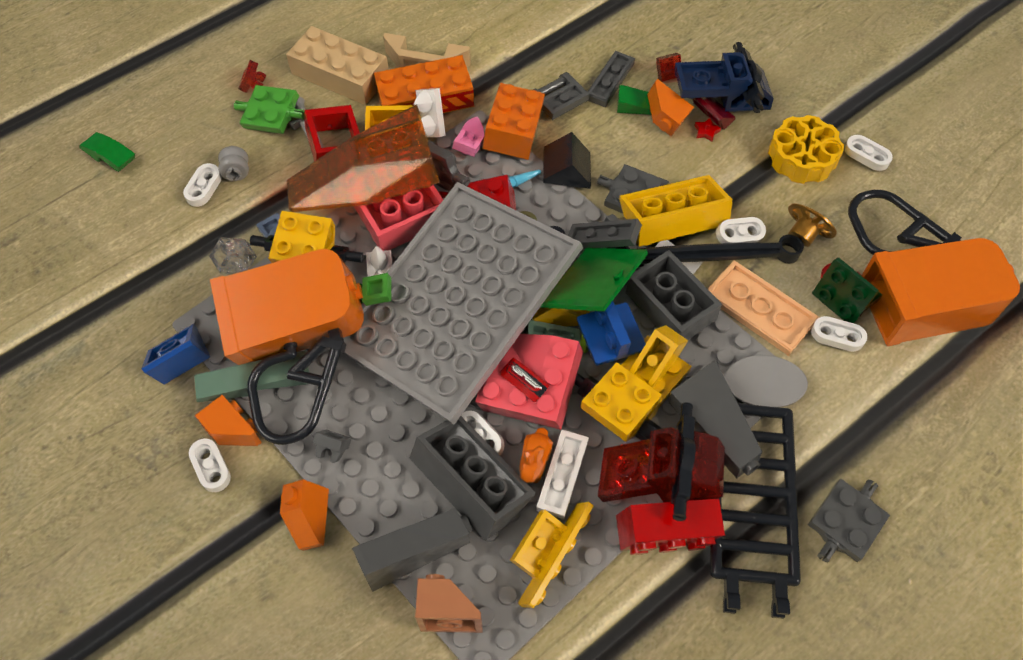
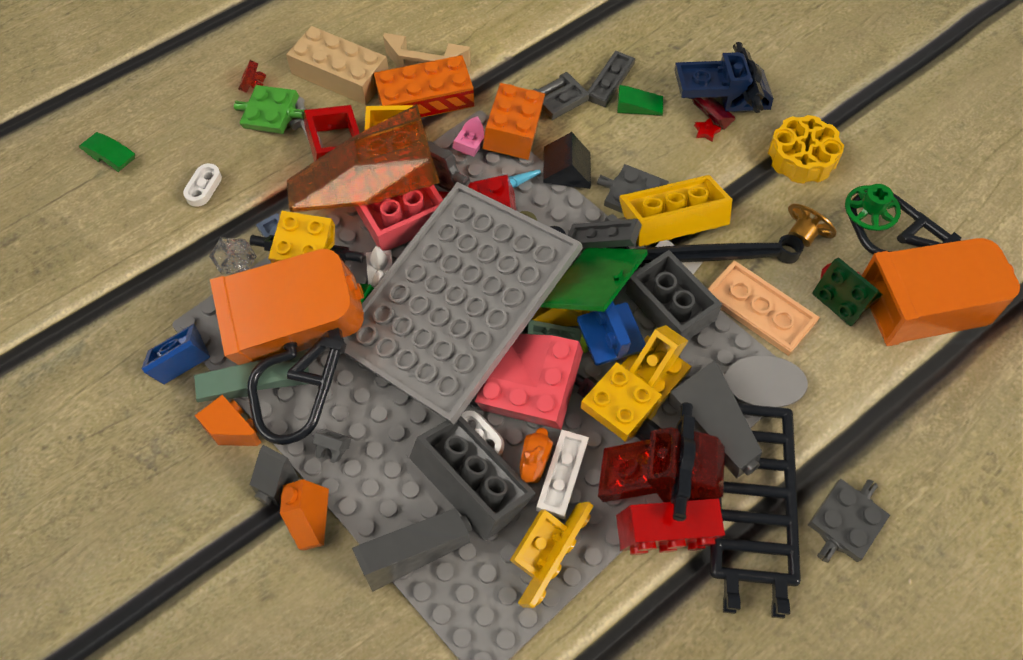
white plate [189,439,231,492] -> none
light grey piece [218,146,249,181] -> none
bright green plate [362,273,391,306] -> none
white tile [414,88,446,137] -> none
nougat slope [415,574,483,633] -> none
sticker [499,358,549,402] -> none
orange slope [647,79,694,136] -> none
clear red tile [656,53,681,82] -> none
white plate [716,217,766,244] -> none
white plate [811,316,867,352] -> none
white plate [844,135,893,171] -> none
none -> dark grey slope [250,445,299,507]
none -> green wheel [845,184,901,231]

